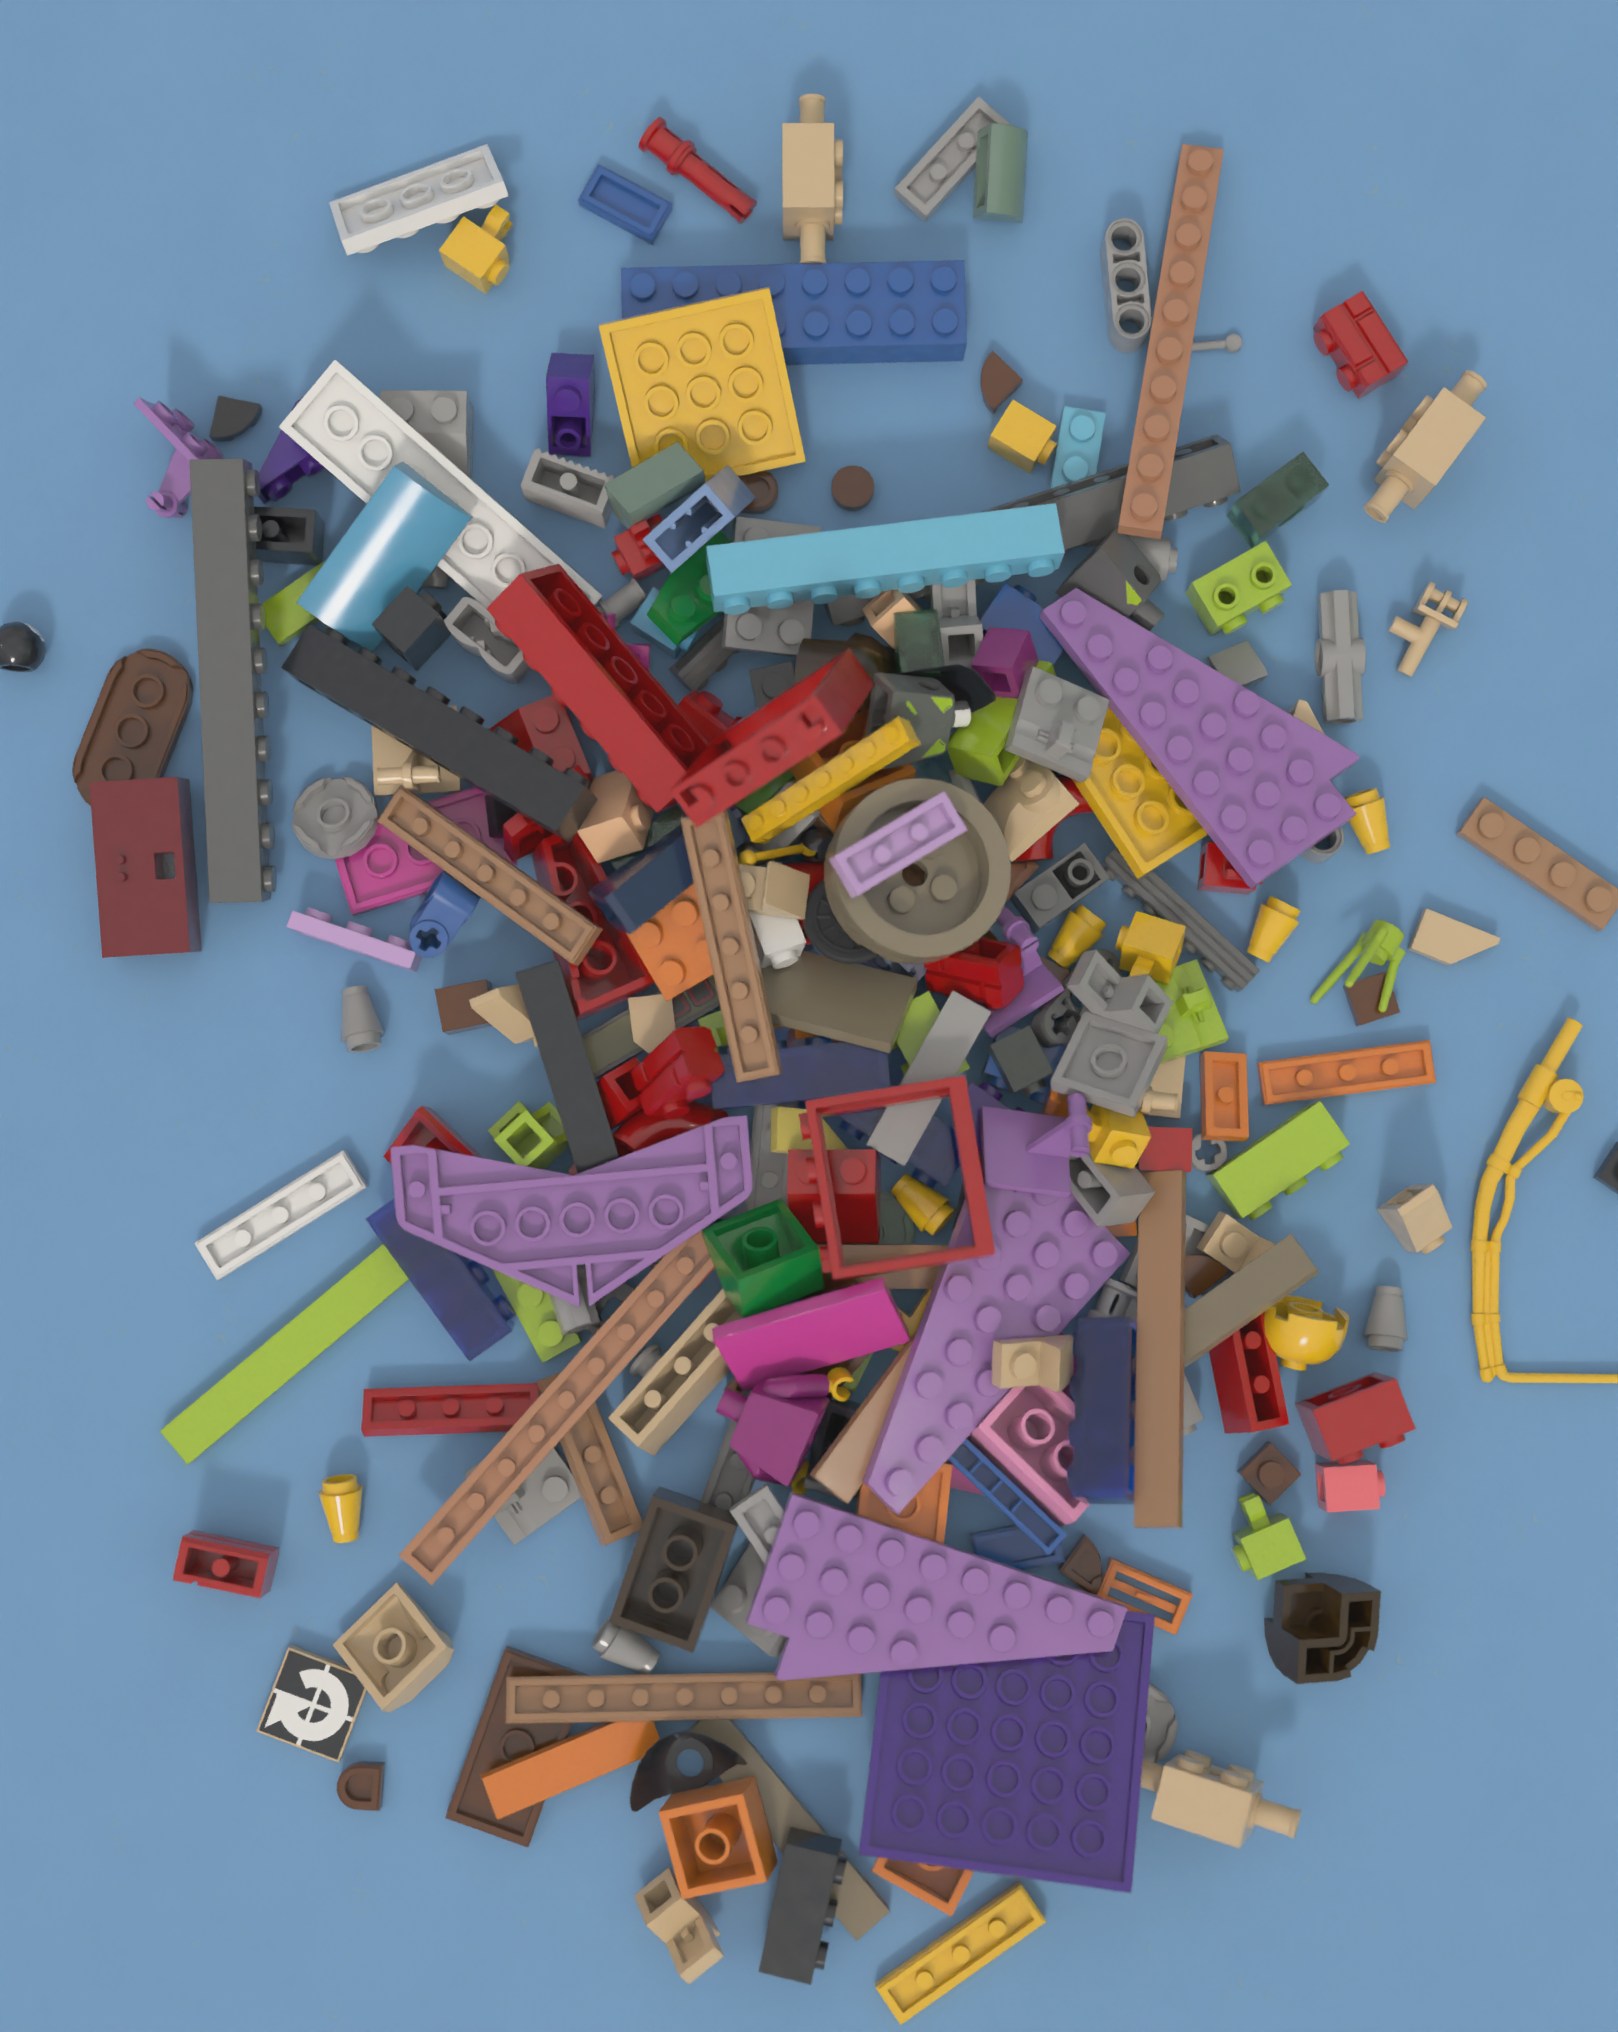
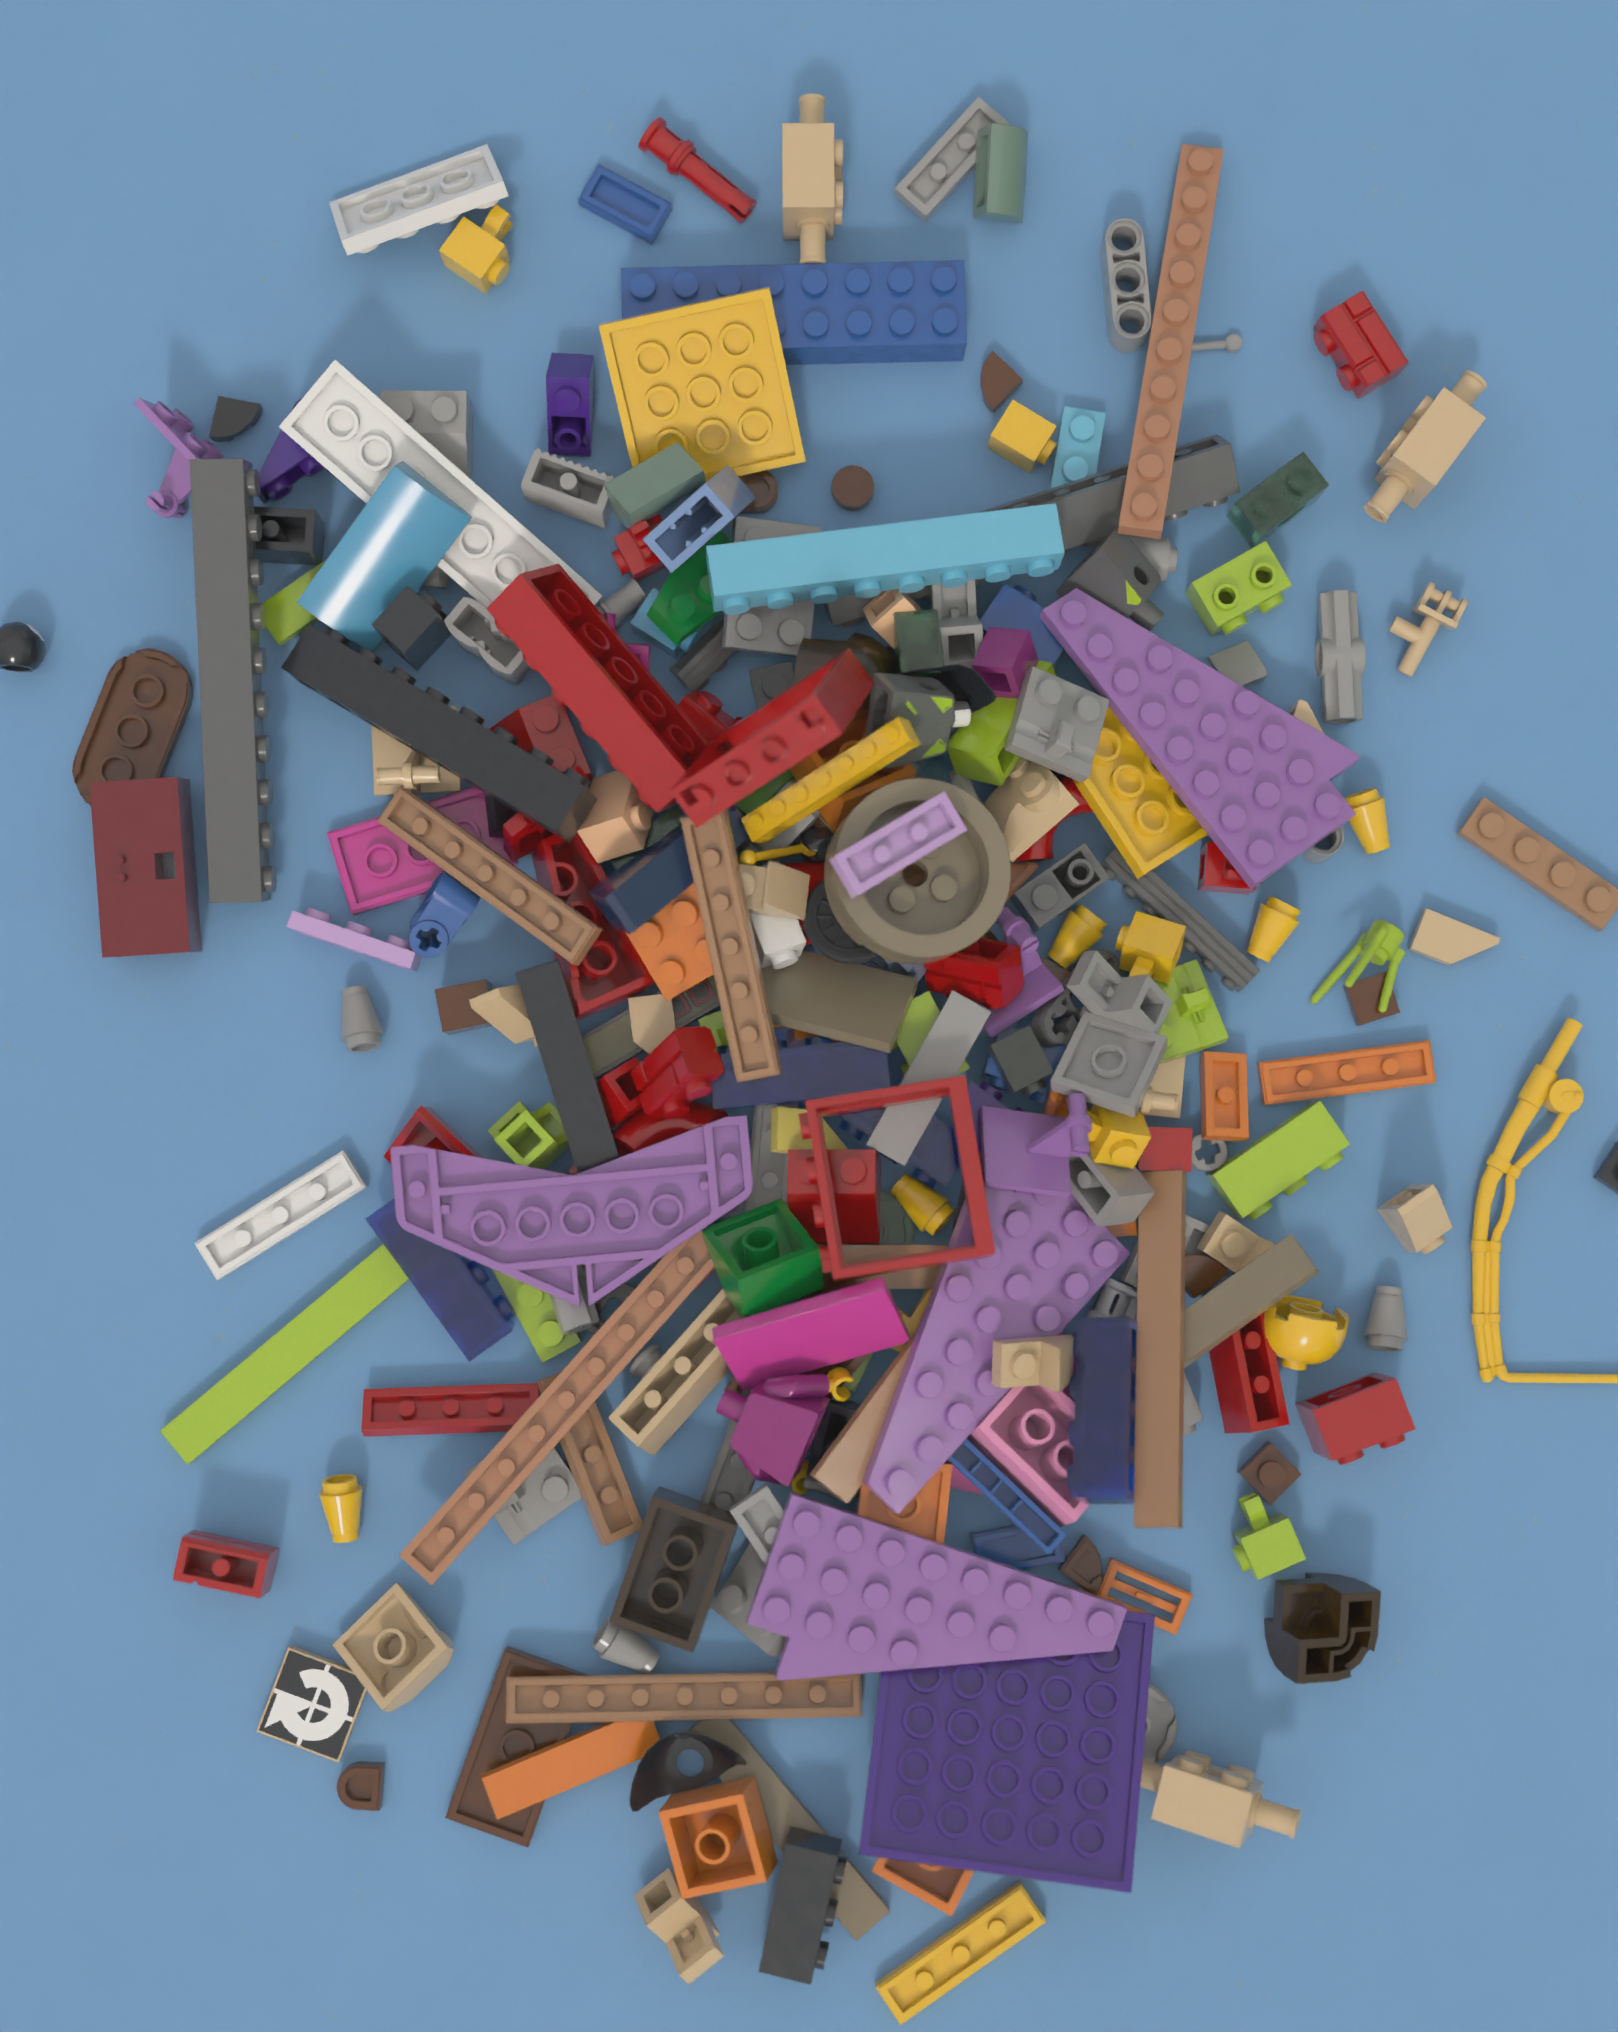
light grey tile [292,776,379,859] -> none
coral brick [1315,1460,1385,1512] -> none

